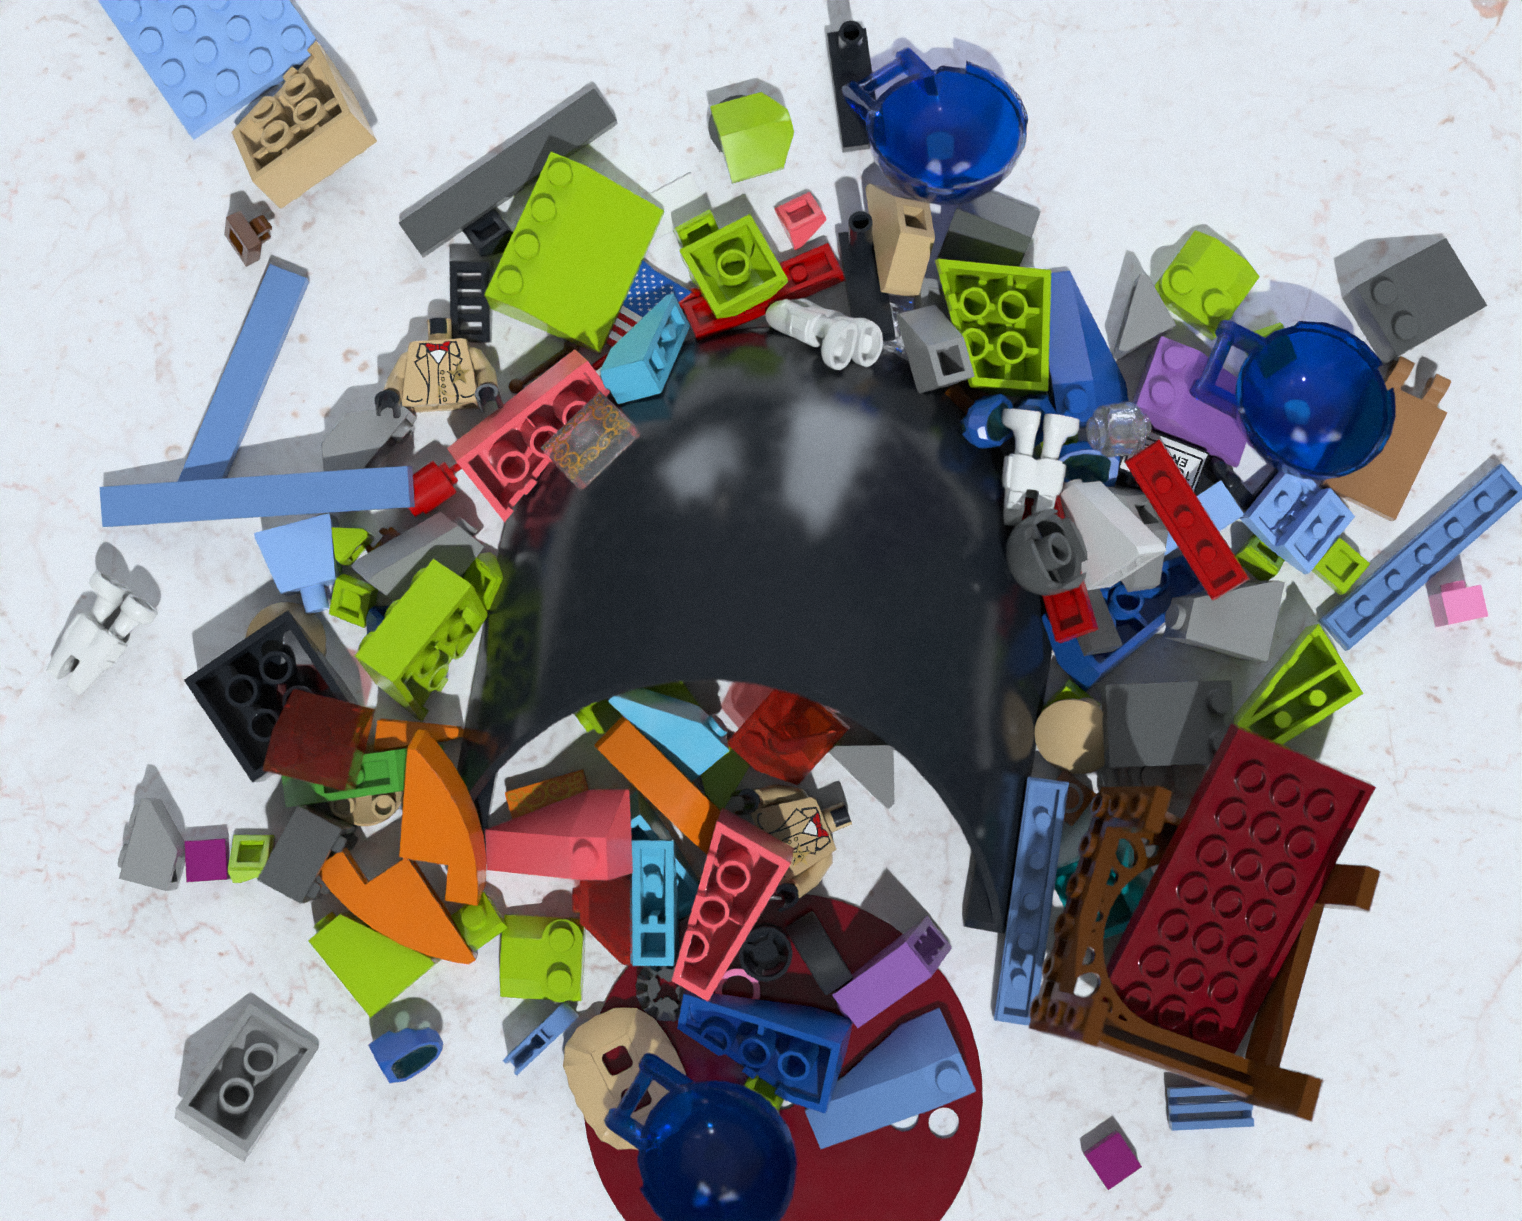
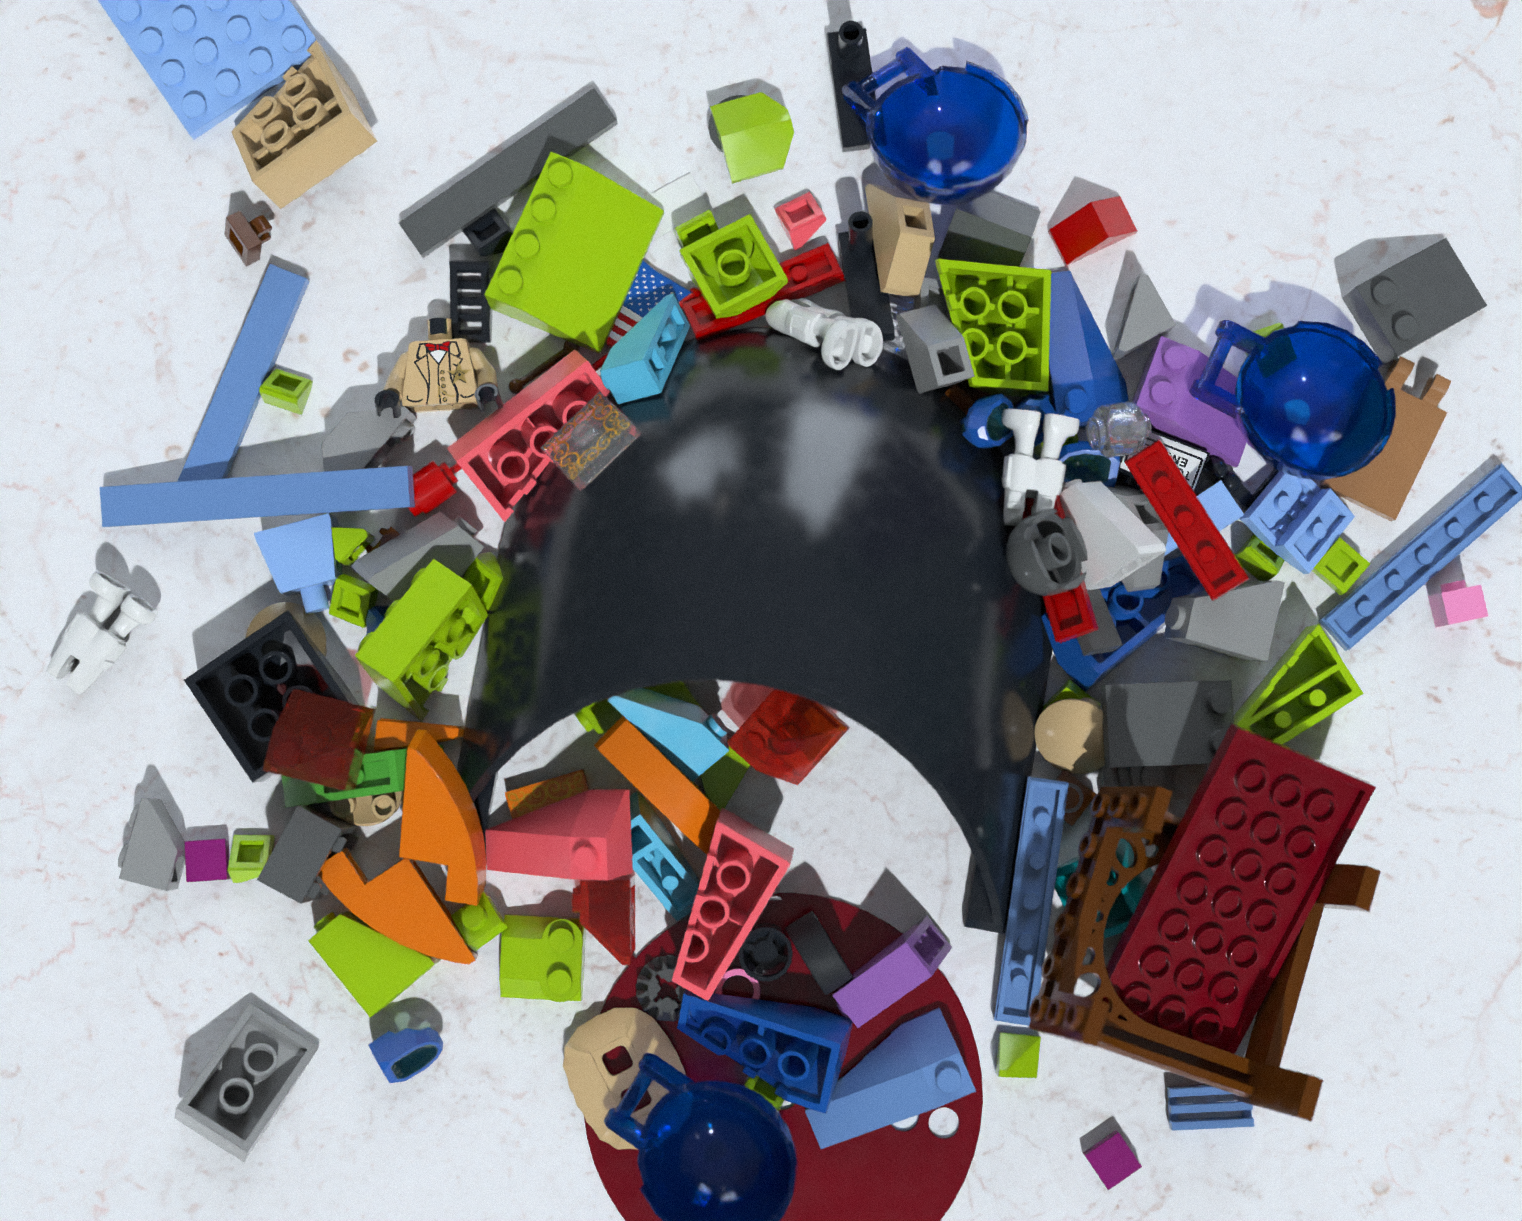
medium blue piece [503,1002,579,1076] -> none
medium azure slope [632,840,679,966] -> none
tan torso [731,784,852,912] -> none
light grey slope [828,745,895,809] -> none
lime slope [1154,230,1260,341] -> none
none -> lime slope [259,369,313,415]
none -> lime slope [995,1032,1041,1078]
none -> red slope [1048,196,1137,267]

